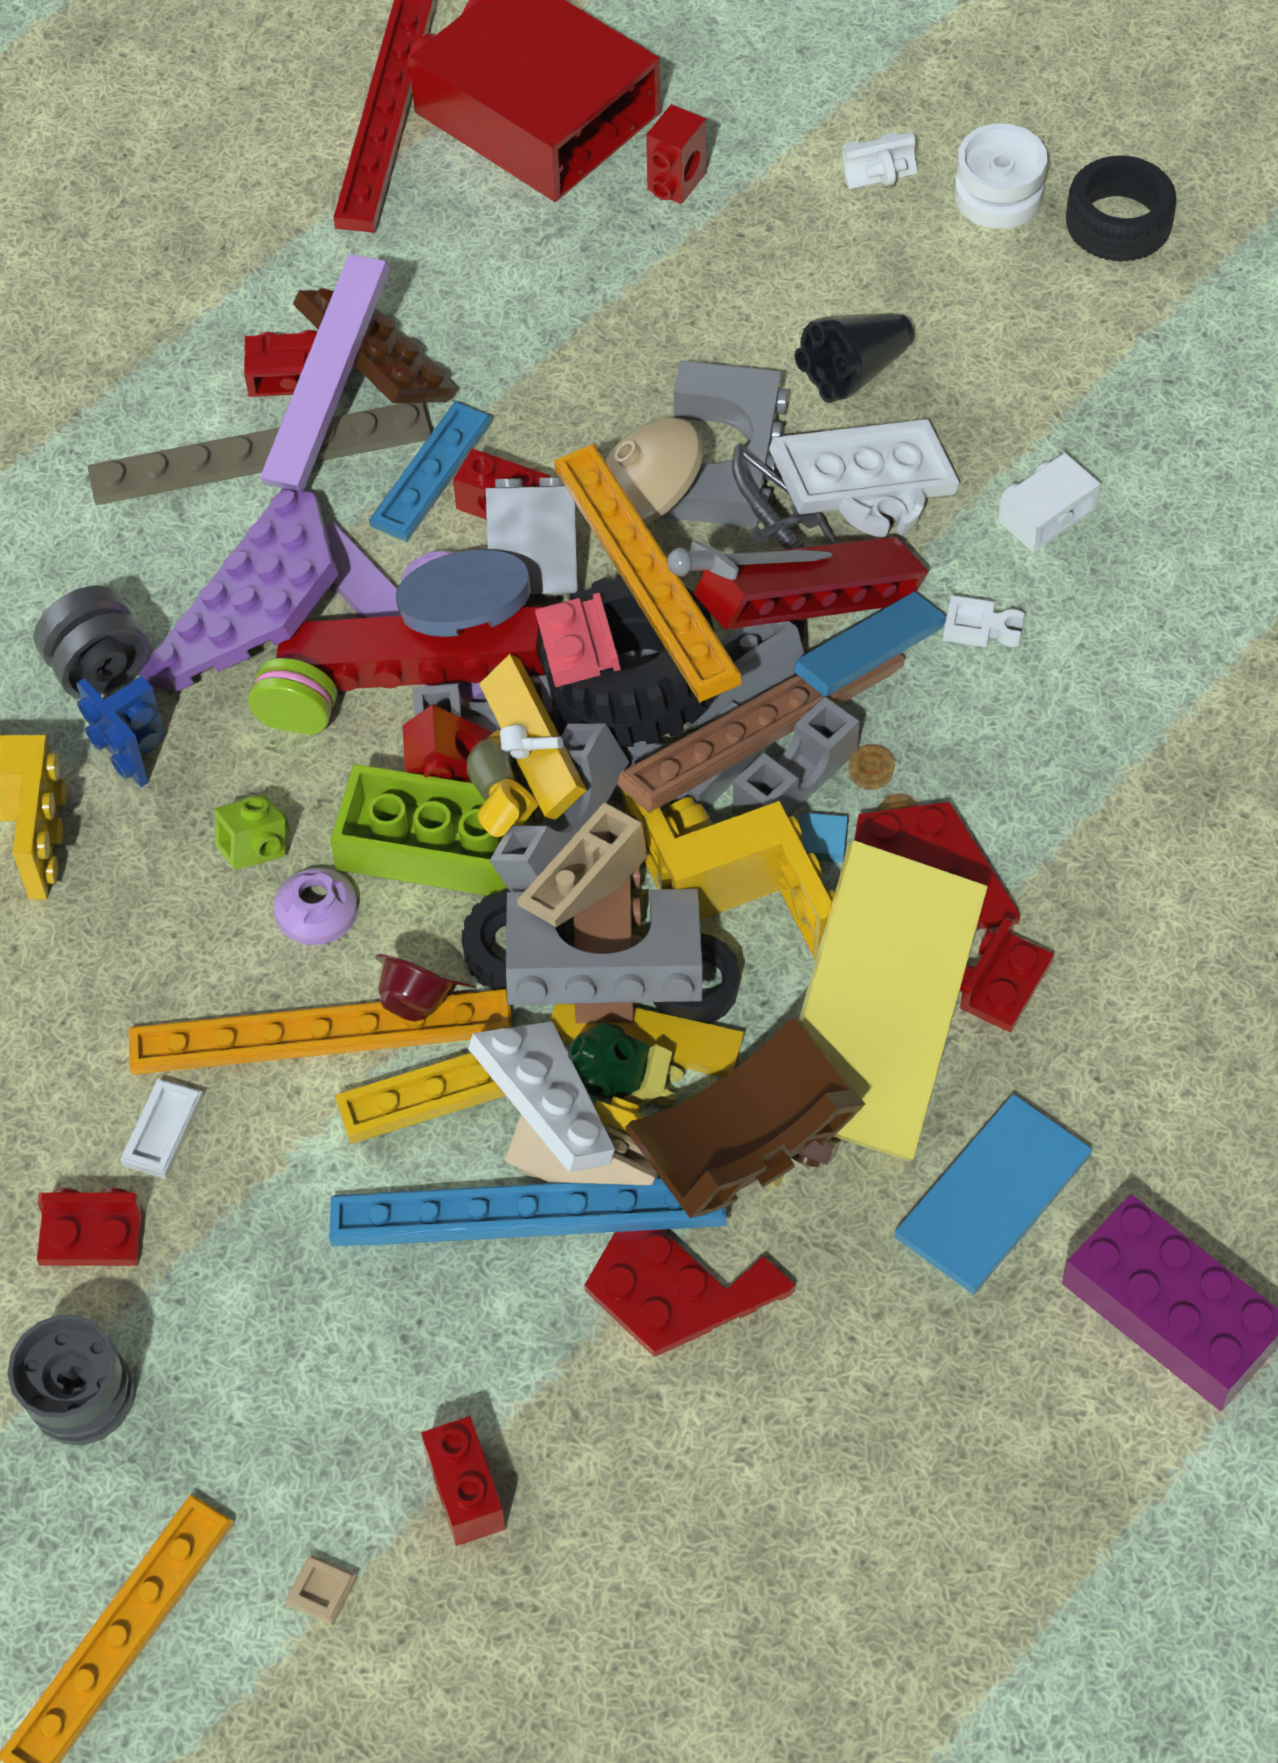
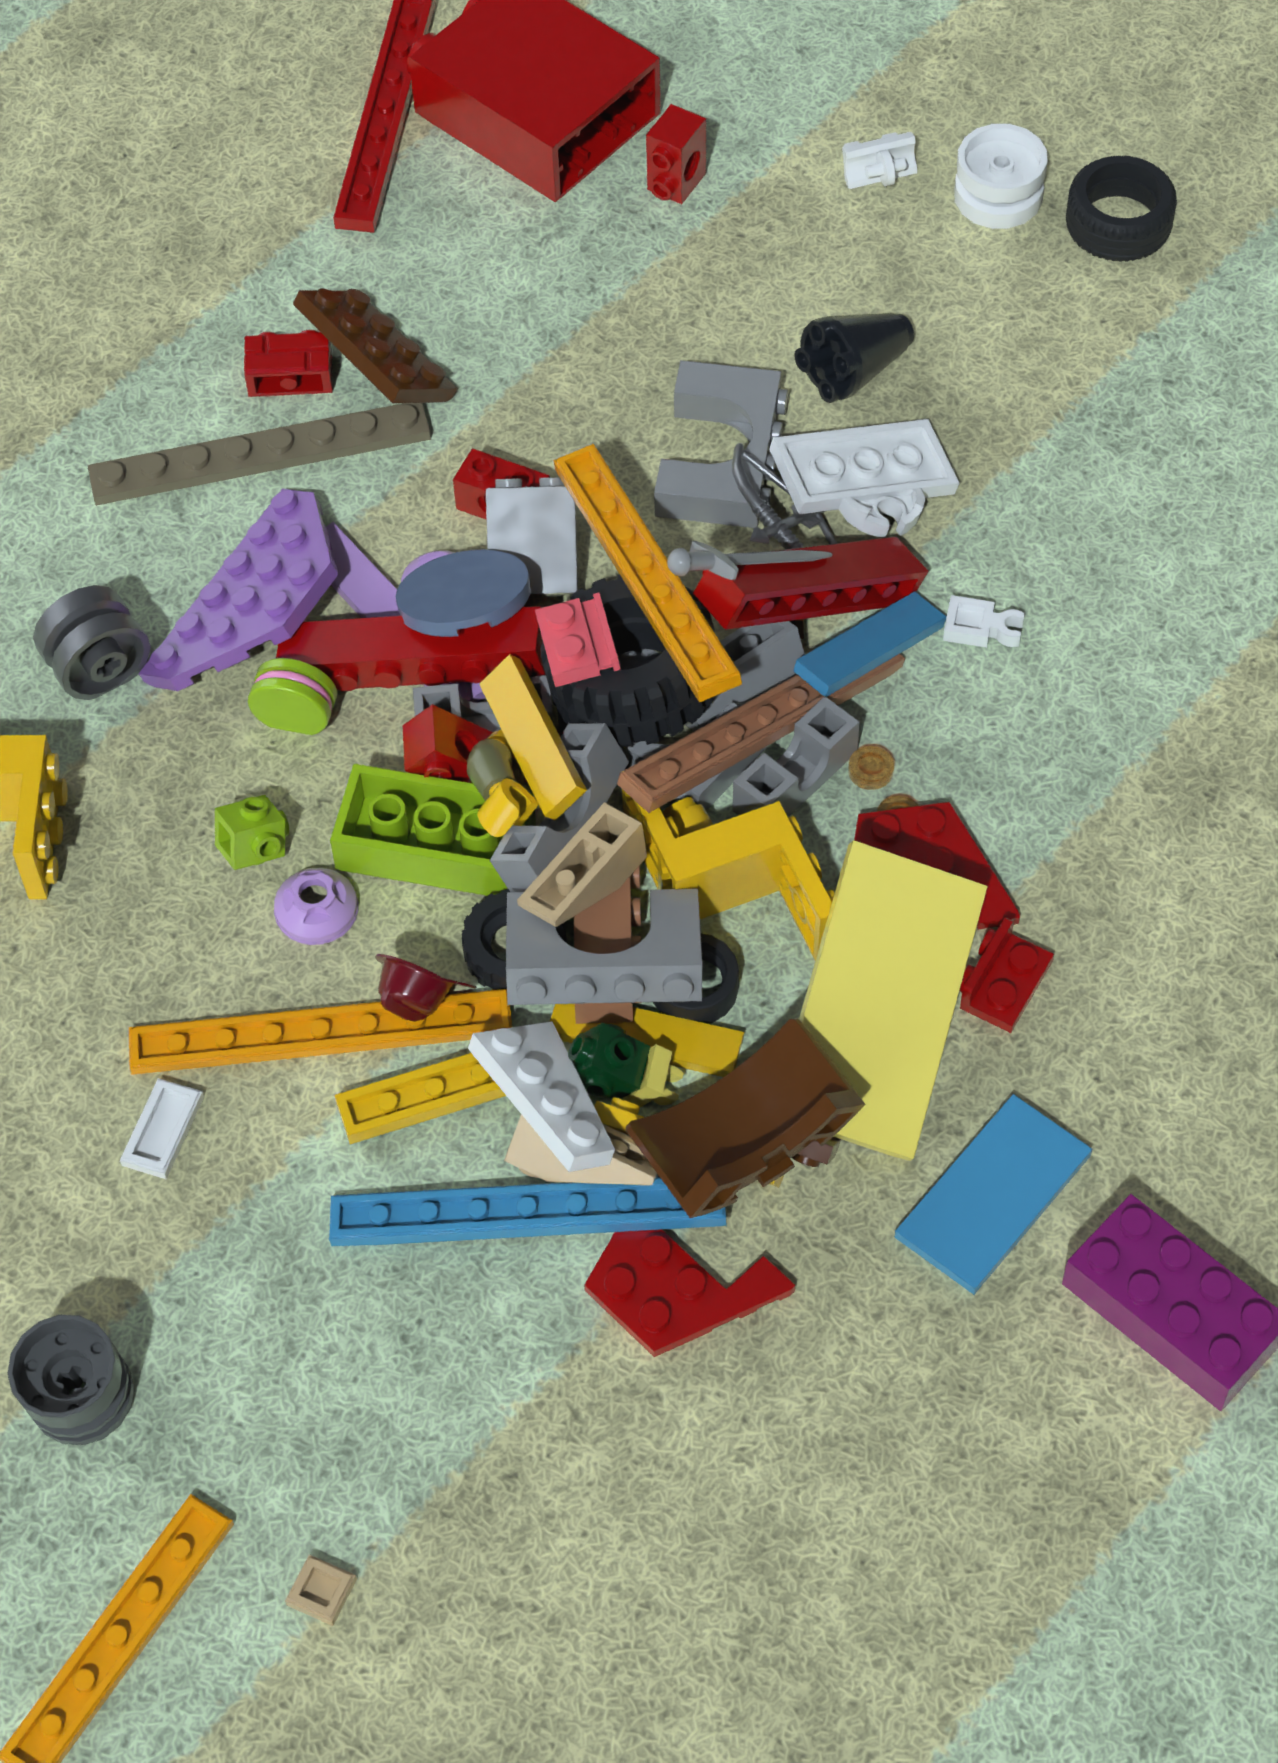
red bracket [37,1188,143,1266] -> none
blue bracket [77,676,165,788] -> none
lavender tile [260,254,391,491] -> none
dark azure tile [369,401,492,542] -> none
red brick [421,1416,506,1546] -> none
white hand [500,725,563,759] -> none
tan dish [604,418,703,525] -> none
medium azure tile [800,812,848,863] -> none
white brick [998,453,1101,553] -> none

